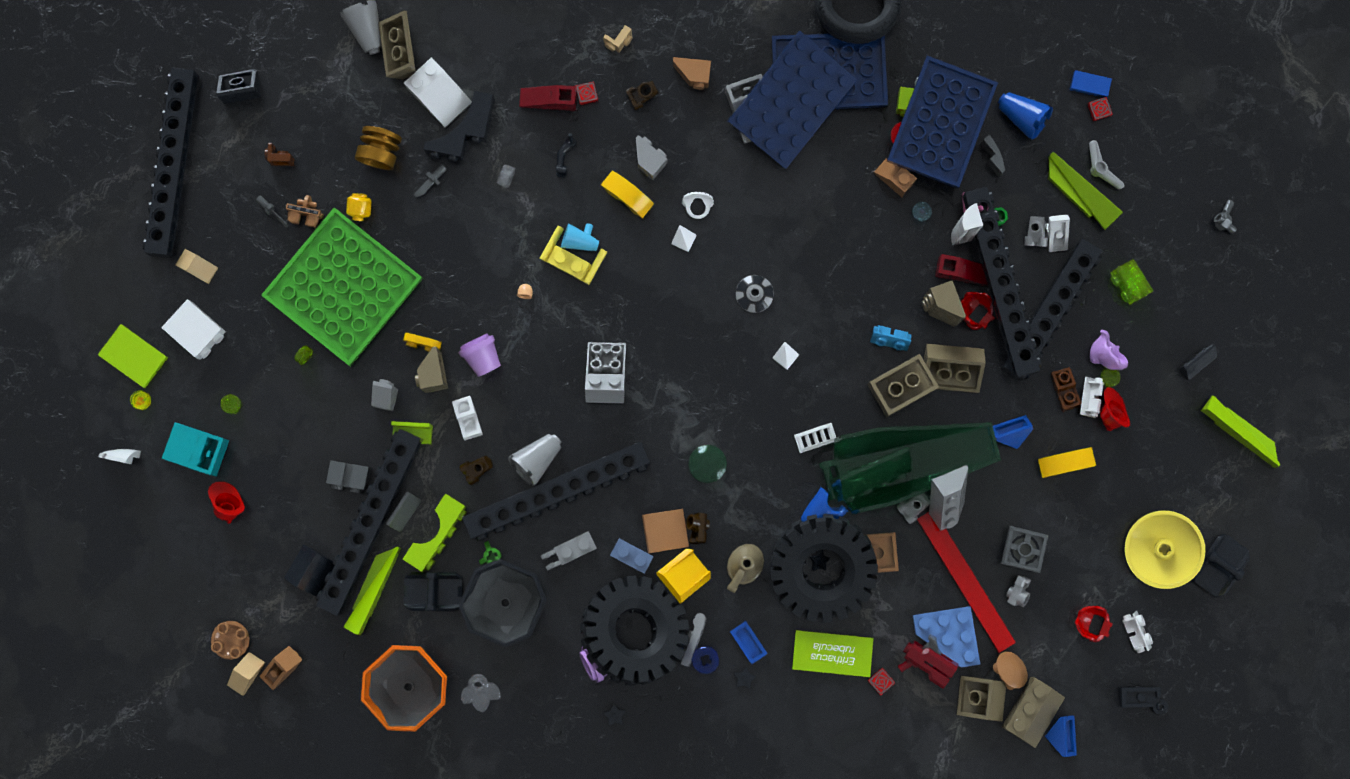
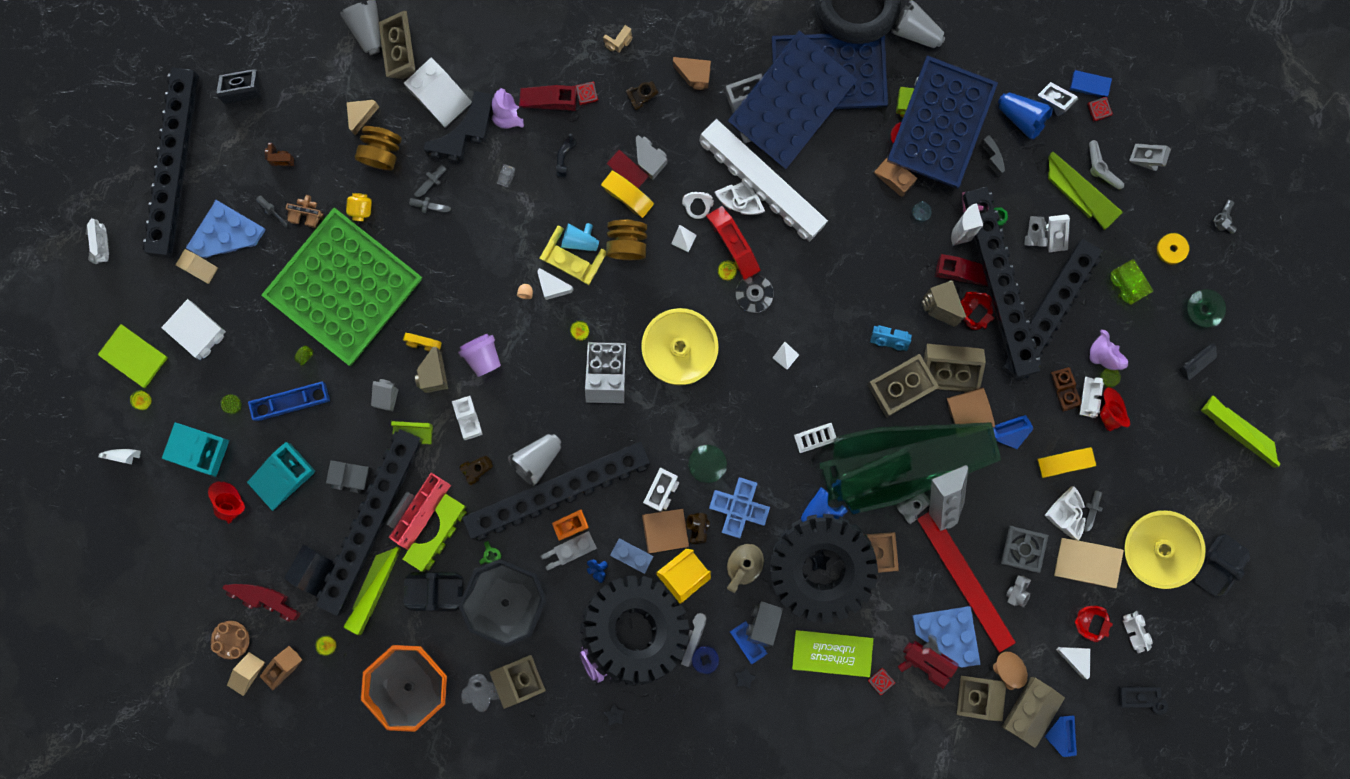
none -> white slope [85,218,109,264]
none -> medium blue plate [186,200,266,259]
none -> dark red slope [222,584,301,622]
none -> teal slope [247,442,316,511]
none -> blue piece [248,381,330,422]
none -> clear neon green tile [315,636,336,656]
none -> tan slope [347,100,379,135]
none -> coral piece [388,472,451,550]
none -> dark grey piece [409,197,451,213]
none -> dark tan slope [489,655,546,709]
none -> lavender hair [492,88,524,129]
none -> white slope [537,268,573,300]
none -> orange slope [552,509,589,541]
none -> clear neon green tile [570,321,590,341]
none -> blue plant [587,559,608,583]
none -> dark red slope [606,150,649,188]
none -> pearl gold wheel [606,220,647,260]
none -> light yellow dish [642,308,718,385]
none -> white brick [643,468,679,512]
none -> white brick [699,119,828,242]
none -> red slope [706,206,761,280]
none -> medium blue plate [709,477,770,538]
none -> white brick [715,182,765,215]
none -> clear neon green tile [718,260,737,280]
none -> dark grey brick [746,601,783,648]
none -> light grey cone [891,0,945,48]
none -> medium nougat slope [946,387,995,437]
none -> light grey slope [1038,82,1078,116]
none -> white brick [1045,486,1086,541]
none -> tan slope [1054,538,1124,588]
none -> white slope [1056,647,1090,679]
none -> dark grey piece [1084,491,1103,532]
none -> light grey slope [1130,144,1171,171]
none -> yellow piece [1157,233,1189,265]
none -> clear green dish [1187,289,1226,327]

